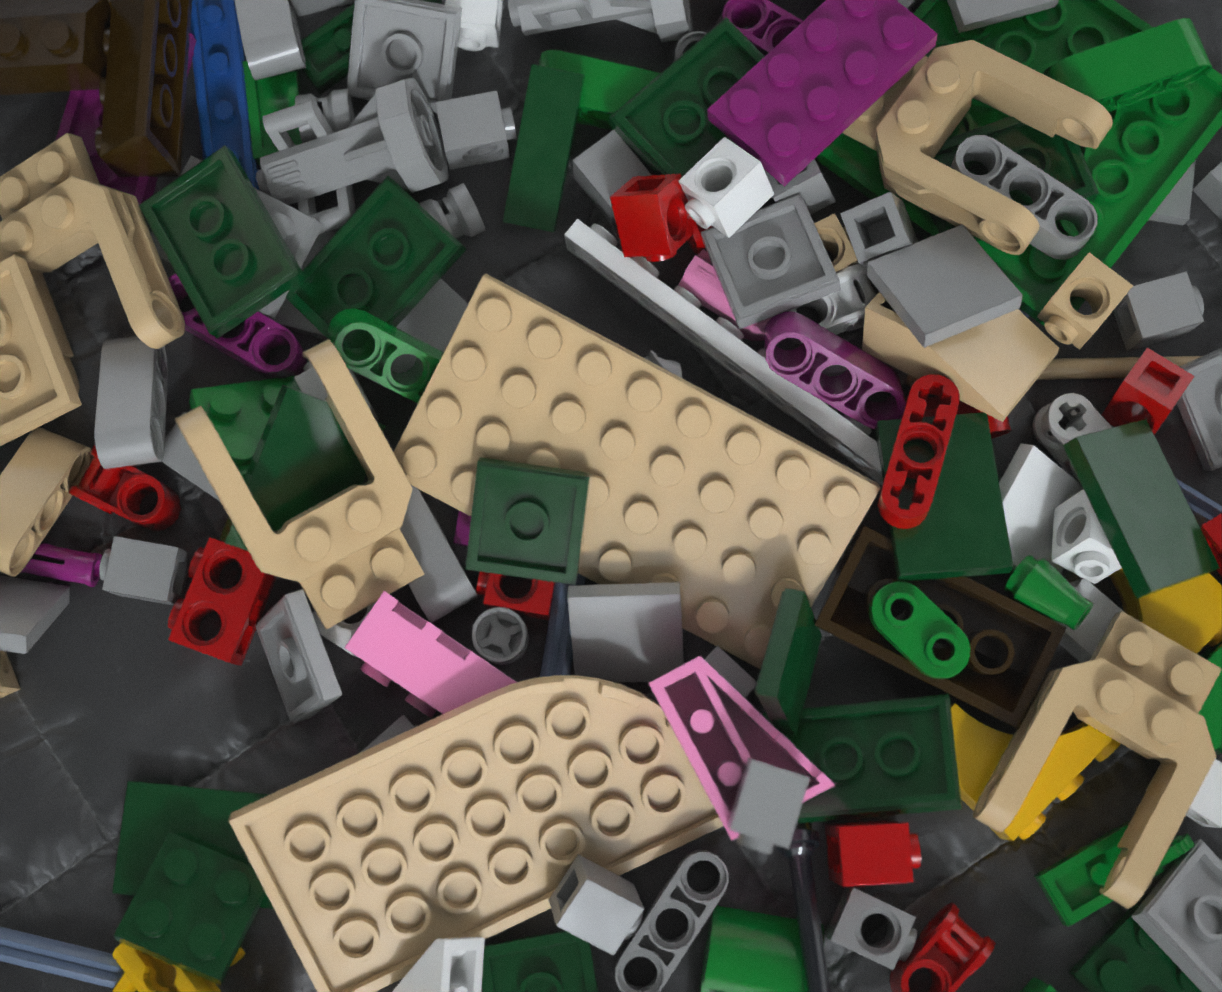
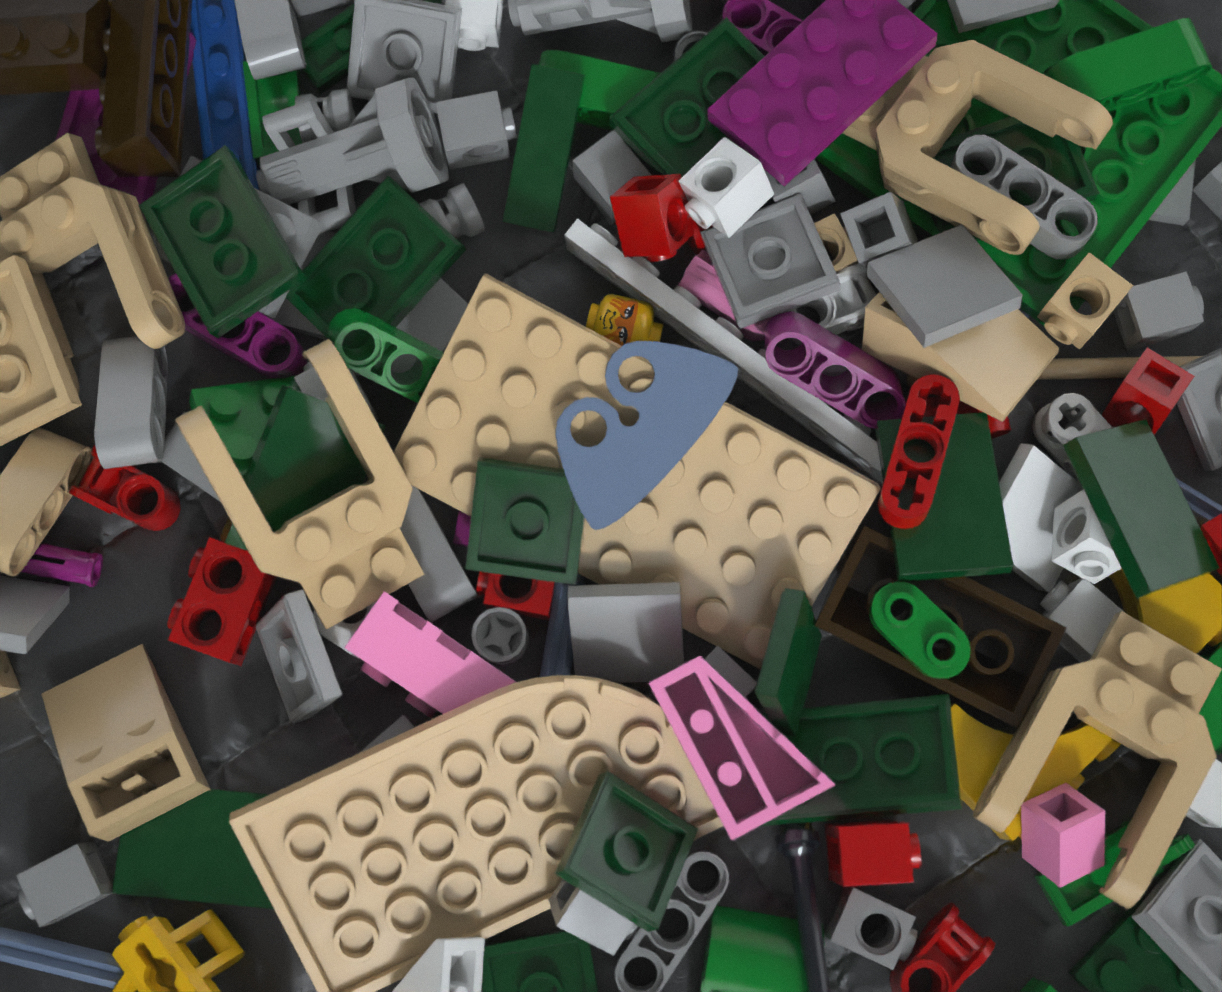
light grey brick [99,536,192,605] -> none
dark green plate [114,832,266,985] -> none
light grey brick [727,758,810,854] -> none
green cone [1004,555,1094,631] -> none
none -> light grey brick [16,841,114,927]
none -> tan slope [41,644,210,842]
none -> sand blue piece [555,341,738,530]
none -> dark green tile [555,771,698,932]
none -> yellow head [586,294,663,346]
none -> bright pink brick [1021,783,1105,887]

